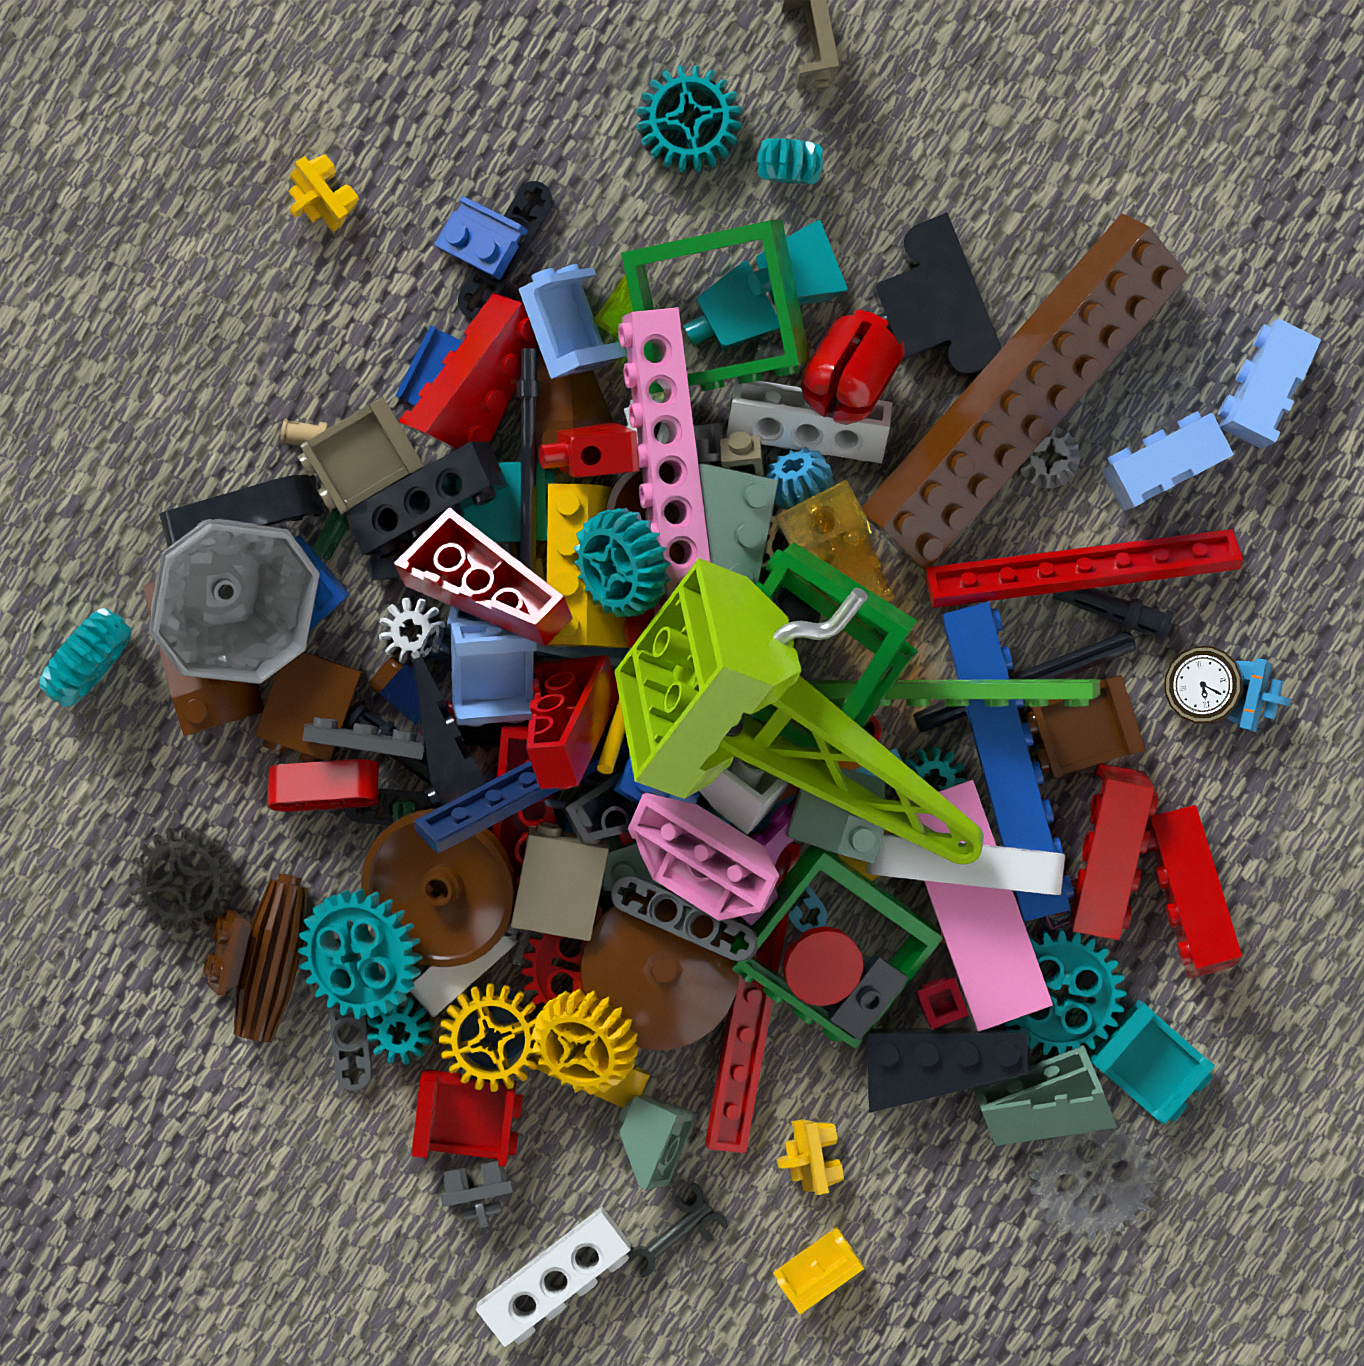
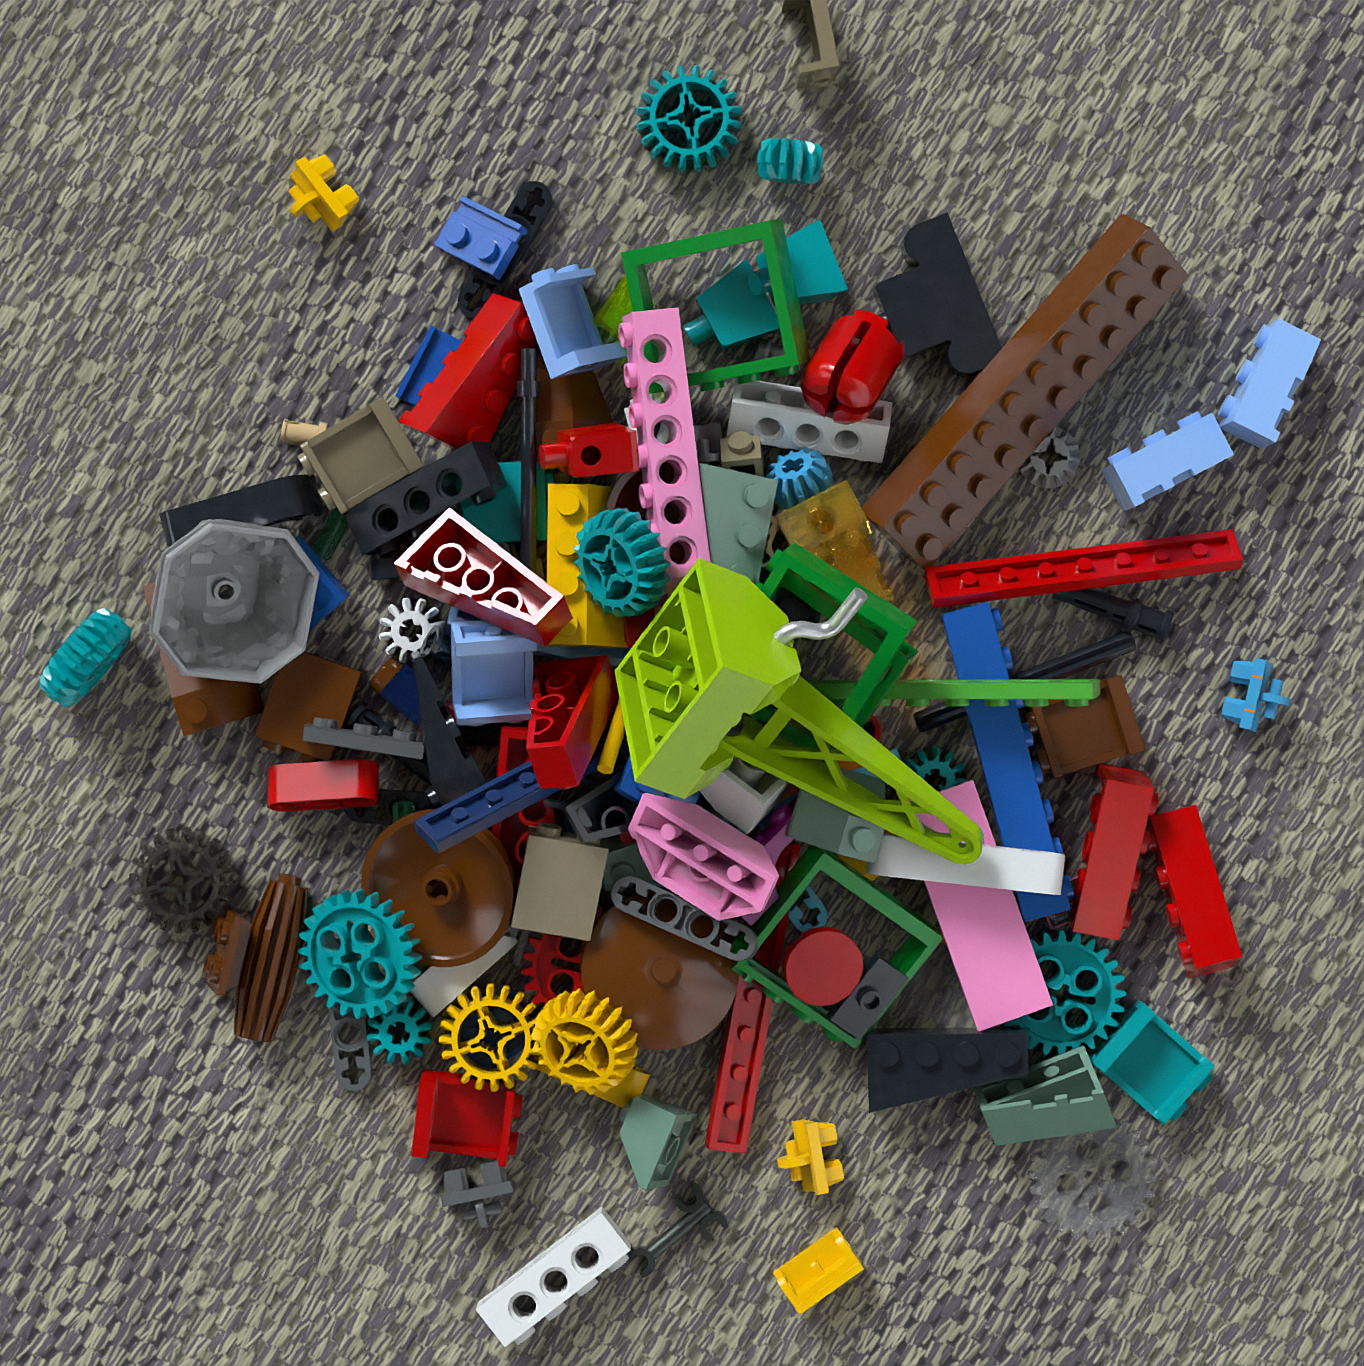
dark red brick [916,977,969,1029] -> none
tile [1164,646,1244,724] -> none

